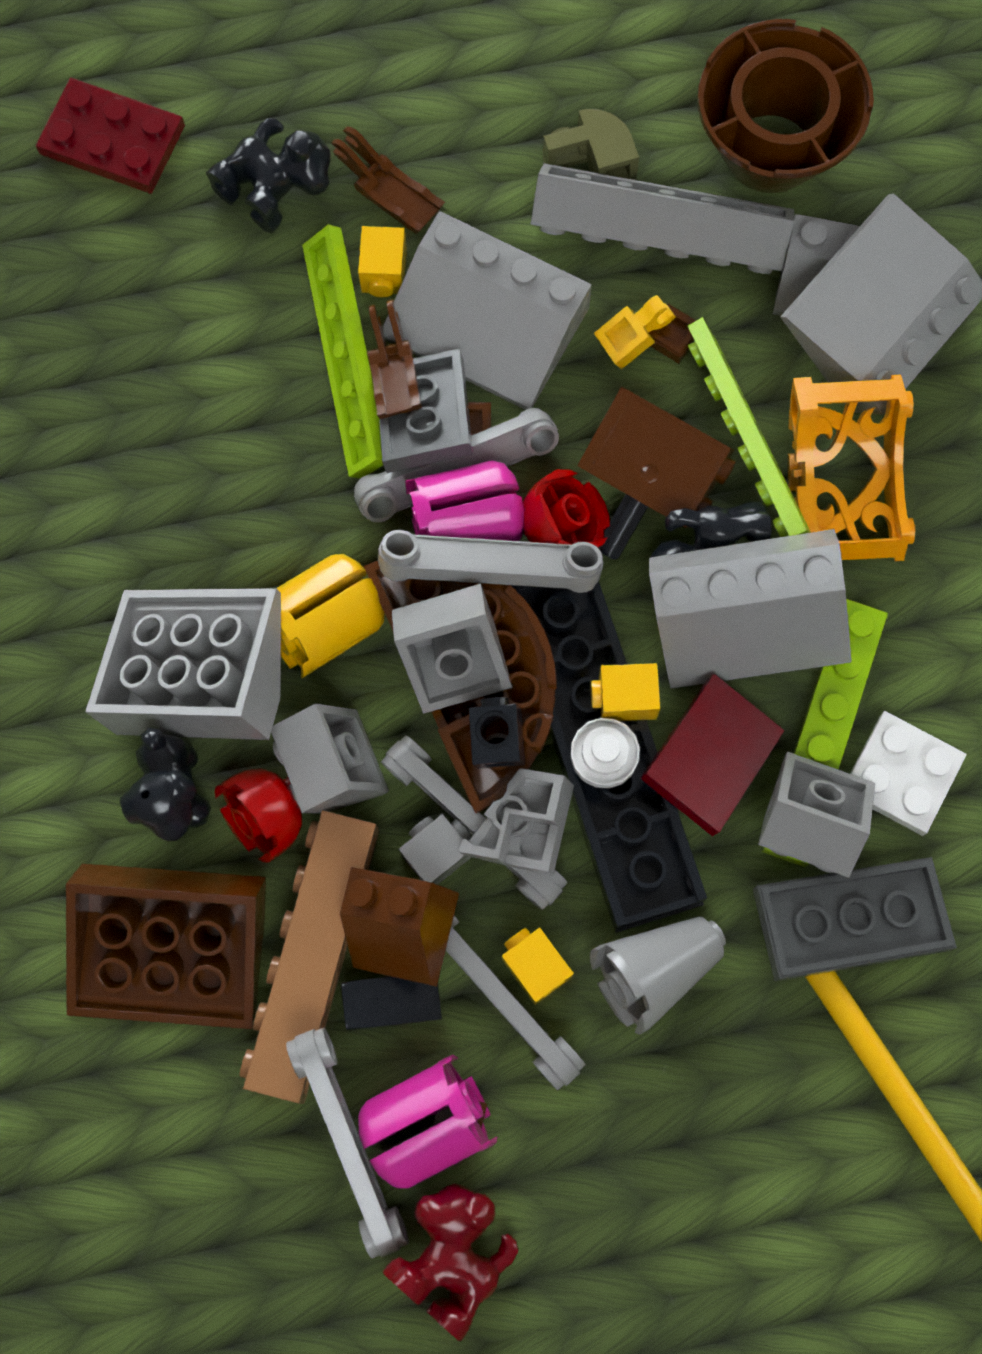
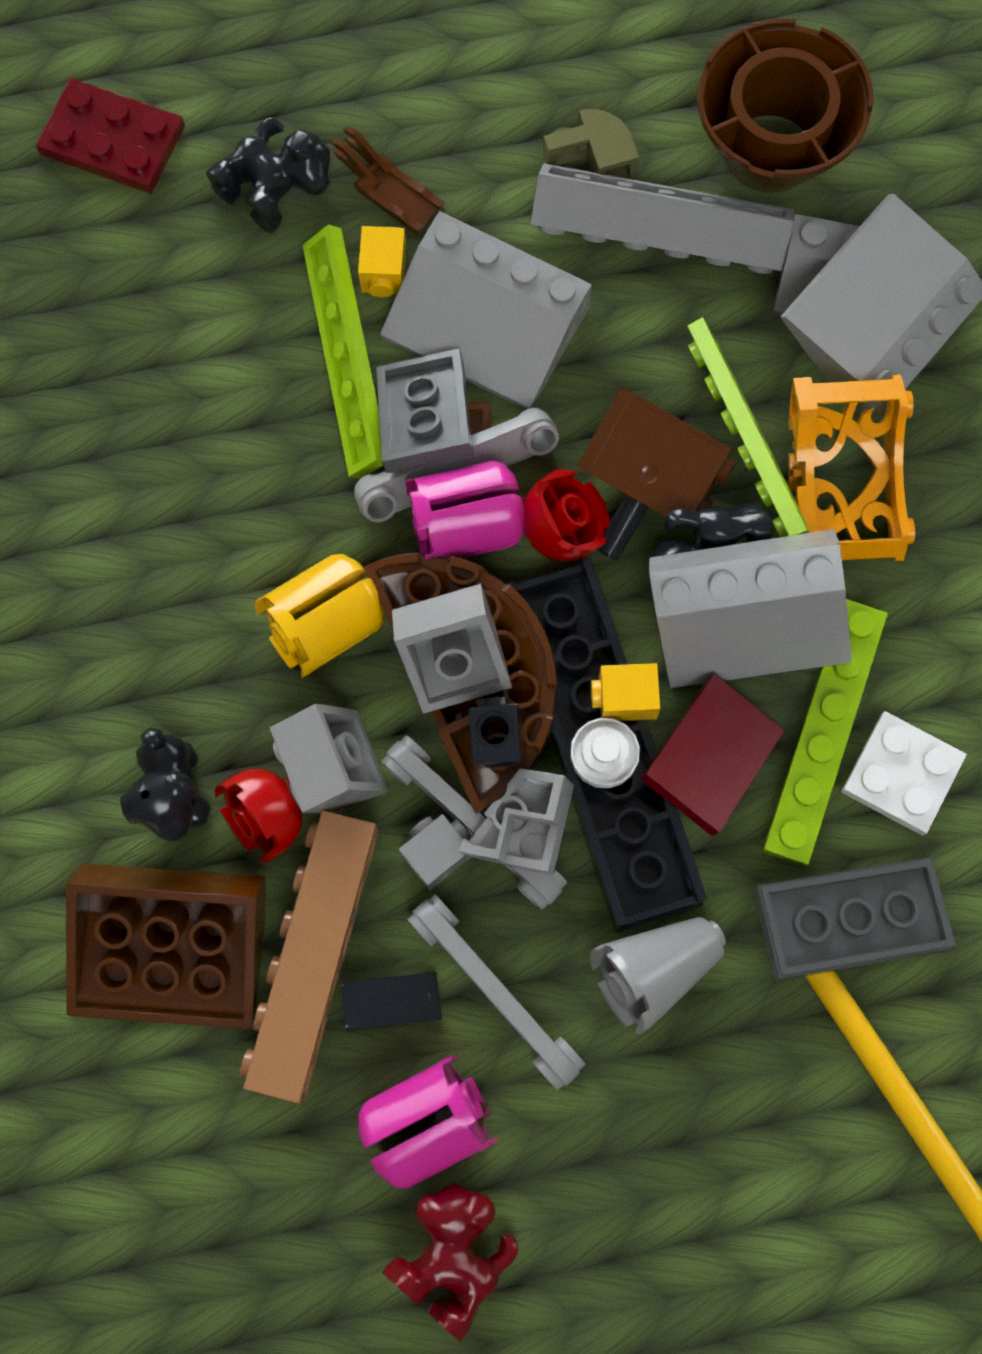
light grey slope [85,588,281,740] -> none
light grey piece [286,1028,409,1259] -> none
reddish brown slope [340,867,459,987] -> none
reddish brown arm [367,300,422,419] -> none
light grey piece [378,530,603,593] -> none
yellow brick [502,927,574,1005] -> none
yellow plate [594,295,676,370] -> none
reddish brown tile [649,304,696,364] -> none
light grey slope [758,752,875,878] -> none

